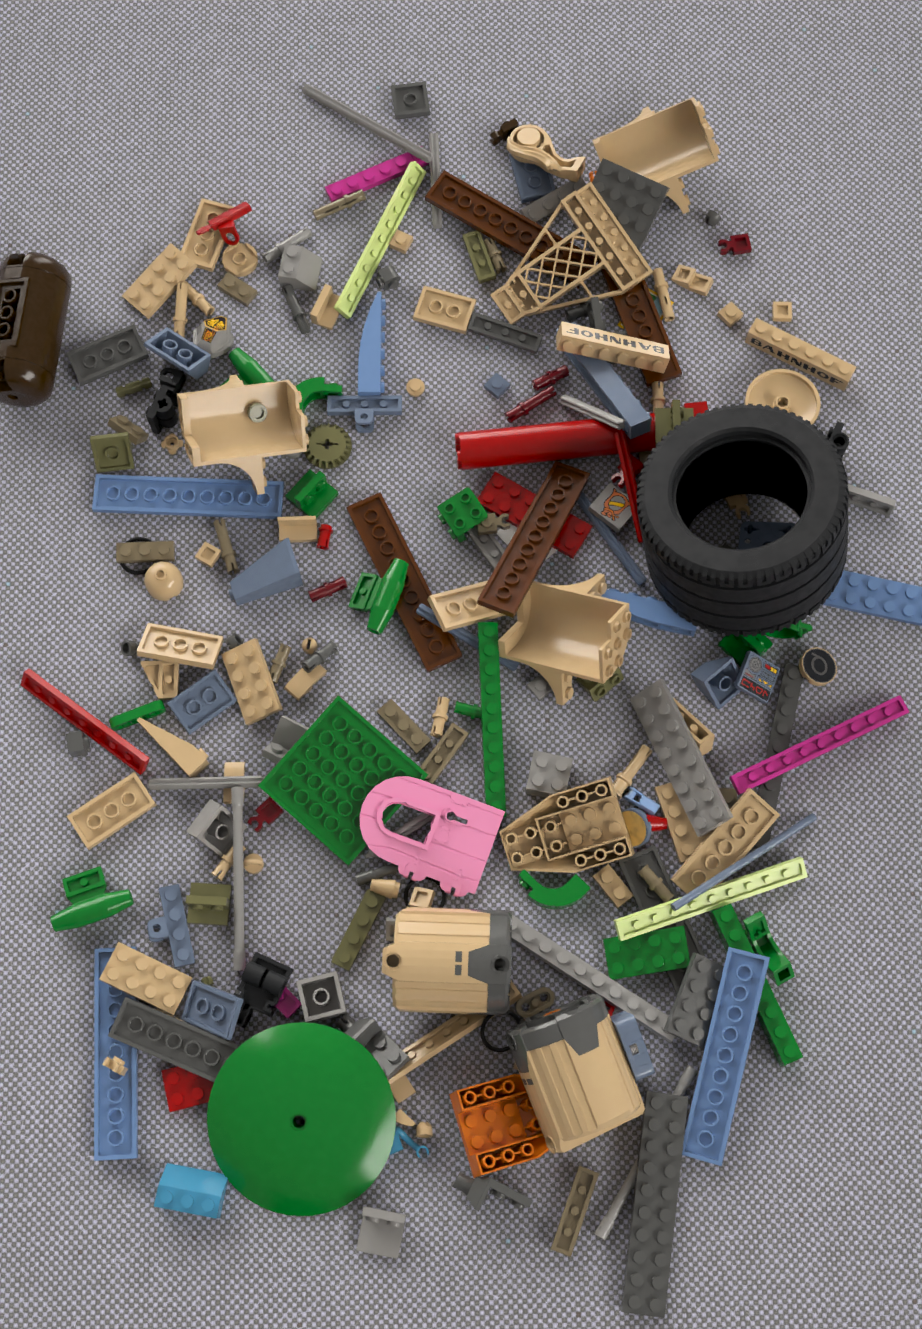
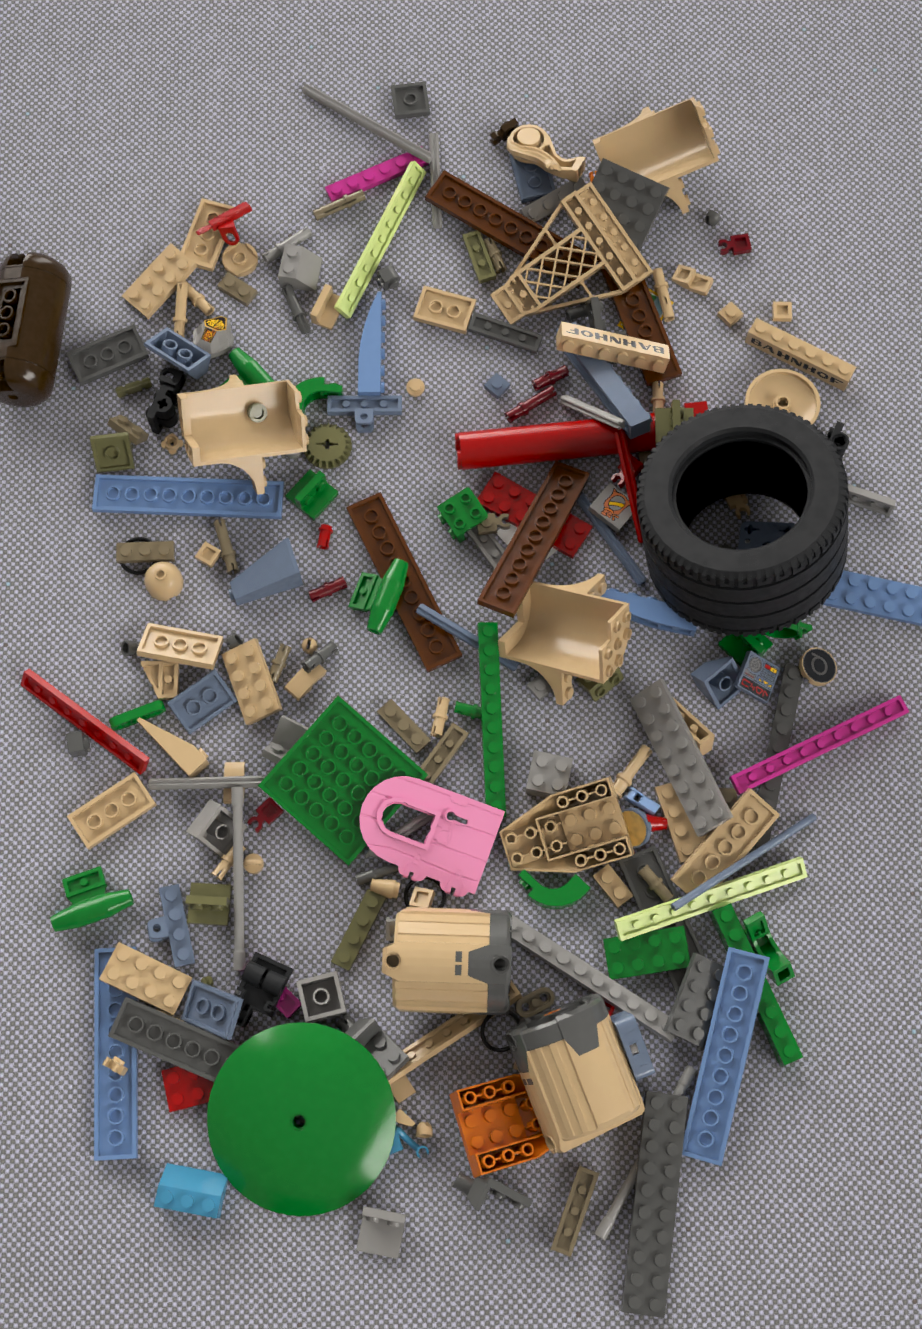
tan panel [277,516,318,543] -> none
tan plate [389,229,413,254] -> none
tan plate [427,581,505,632] -> none

